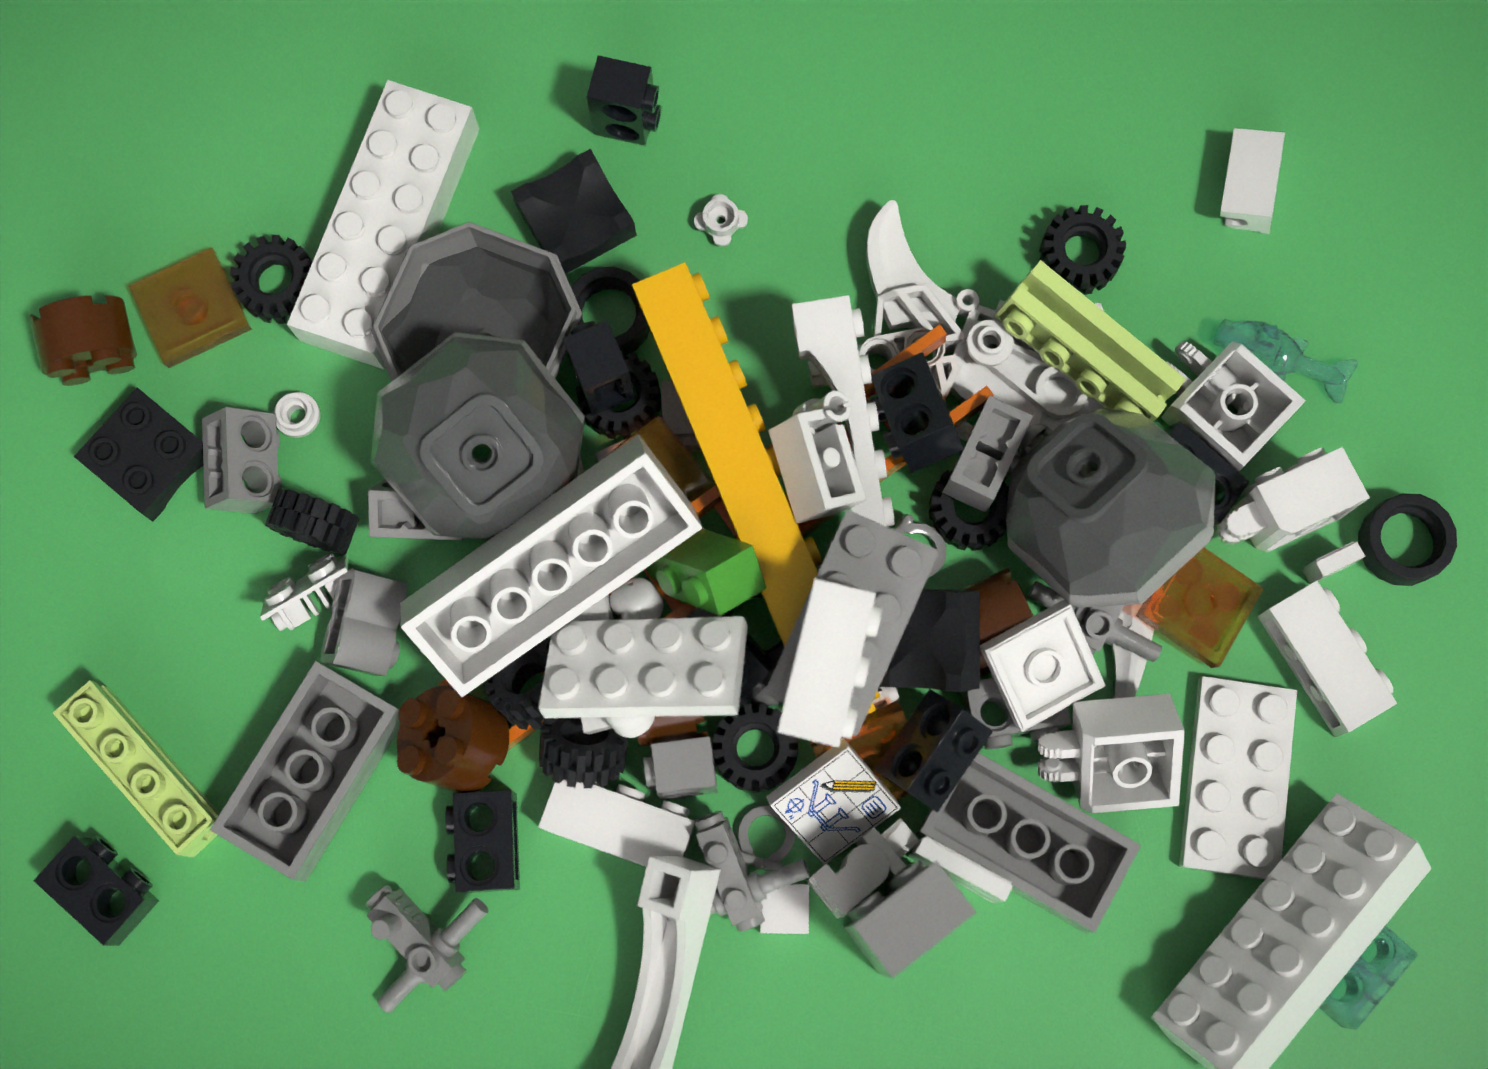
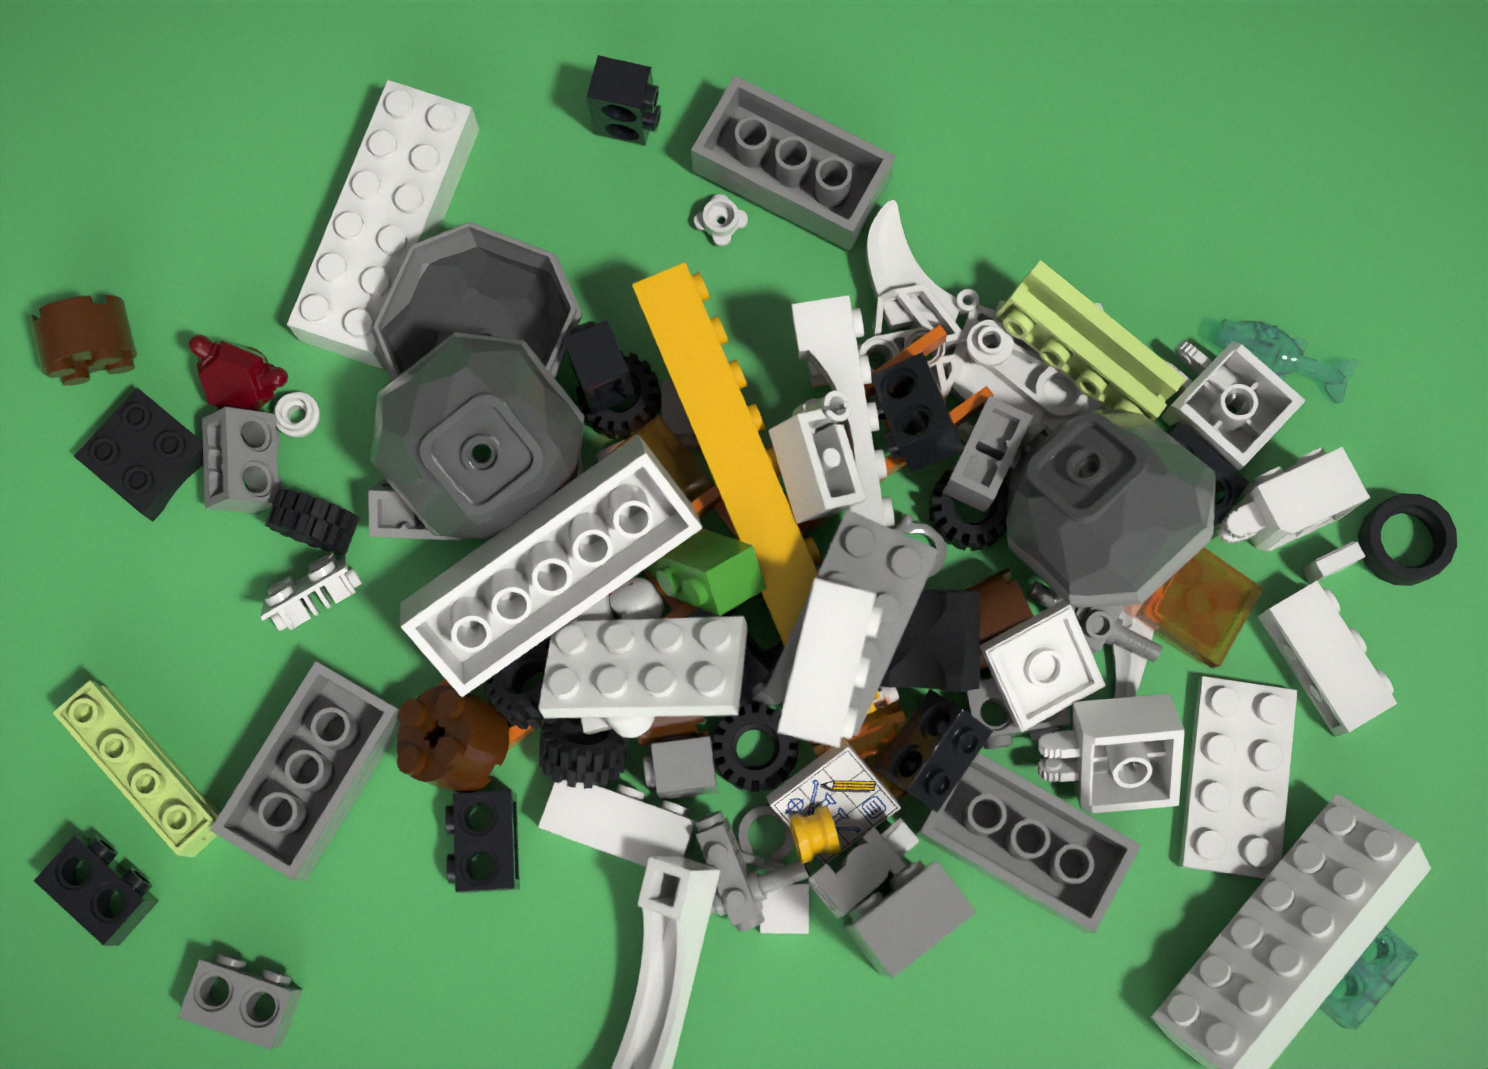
clear orange plate [129,248,252,368] -> none
black tyre [230,235,312,324] -> none
light grey brick [321,570,409,676] -> none
light grey piece [366,885,489,1013] -> none
black brick [511,149,637,274] -> none
black tyre [571,267,650,356] -> none
white tile [908,836,1013,903] -> none
black tyre [1039,205,1126,295] -> none
white hinge [1220,128,1285,234] -> none
none -> light grey brick [177,953,303,1049]
none -> dark red rock [188,334,288,411]
none -> light grey brick [691,75,895,251]
none -> yellow wheel [788,806,840,864]

